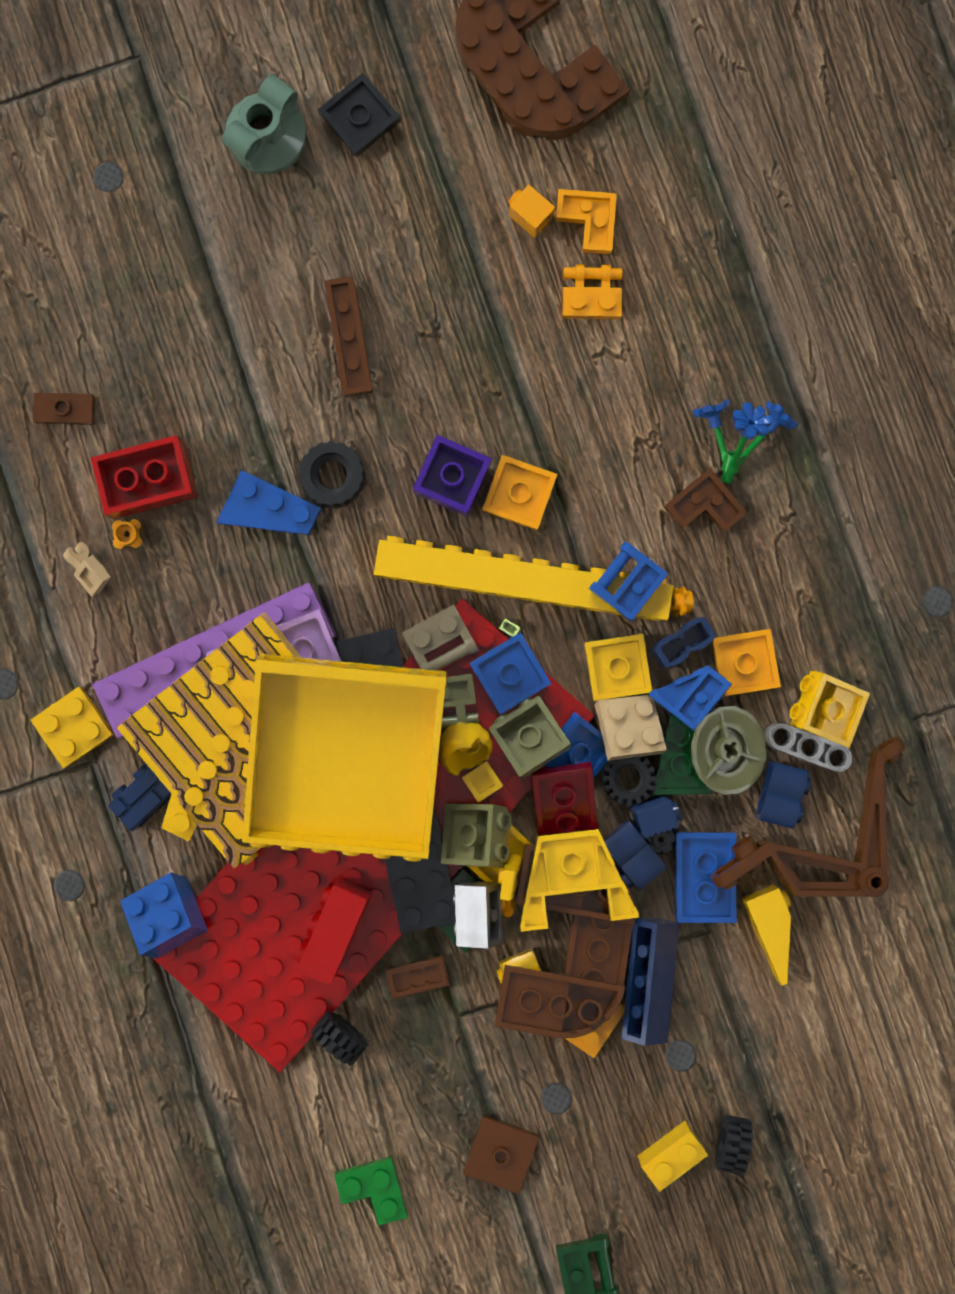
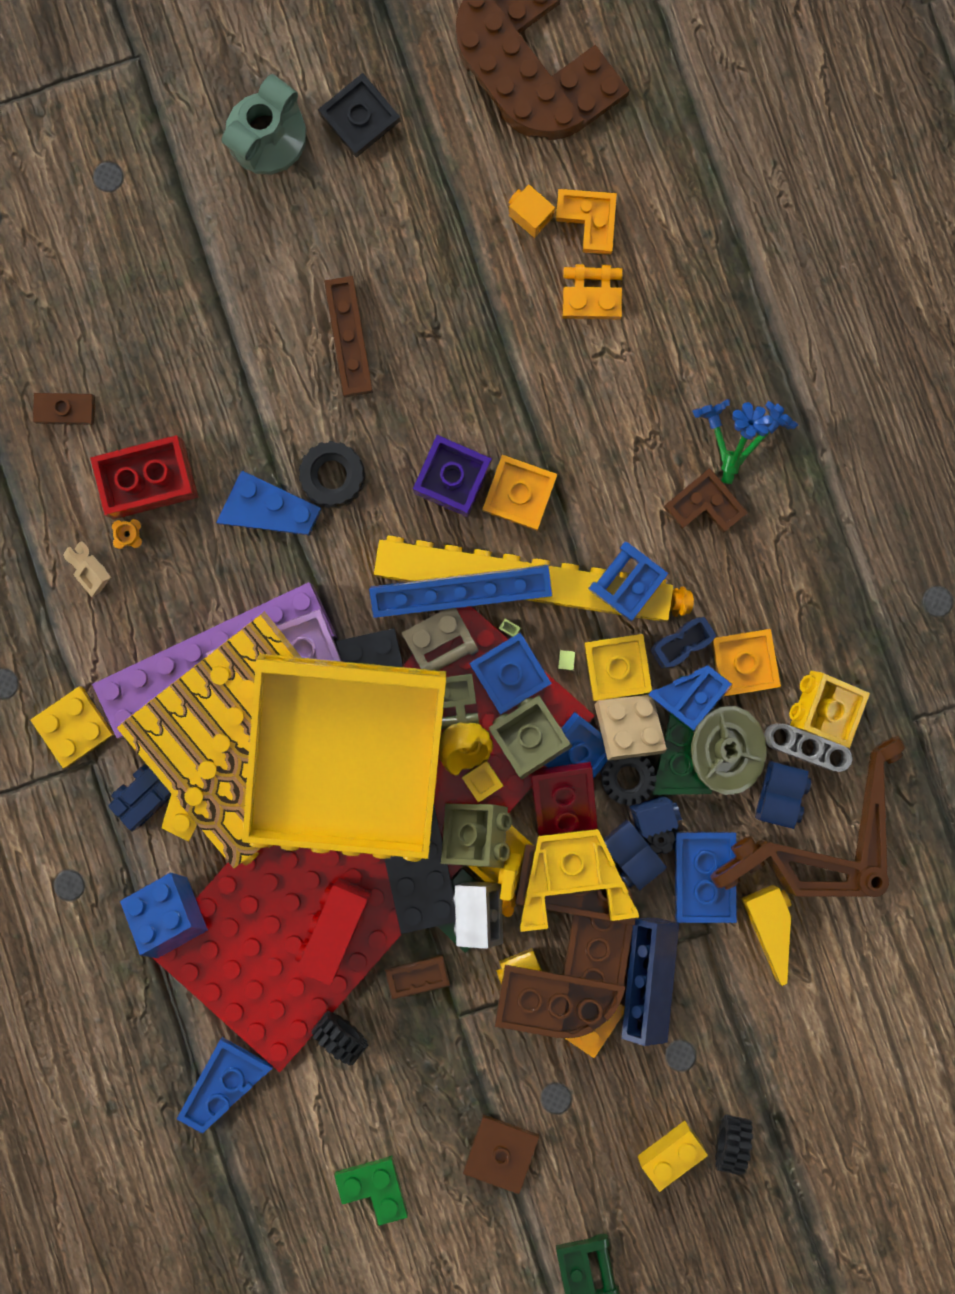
none -> blue wing [177,1037,273,1134]
none -> blue plate [369,565,552,618]
none -> yellowish green piece [558,650,575,670]

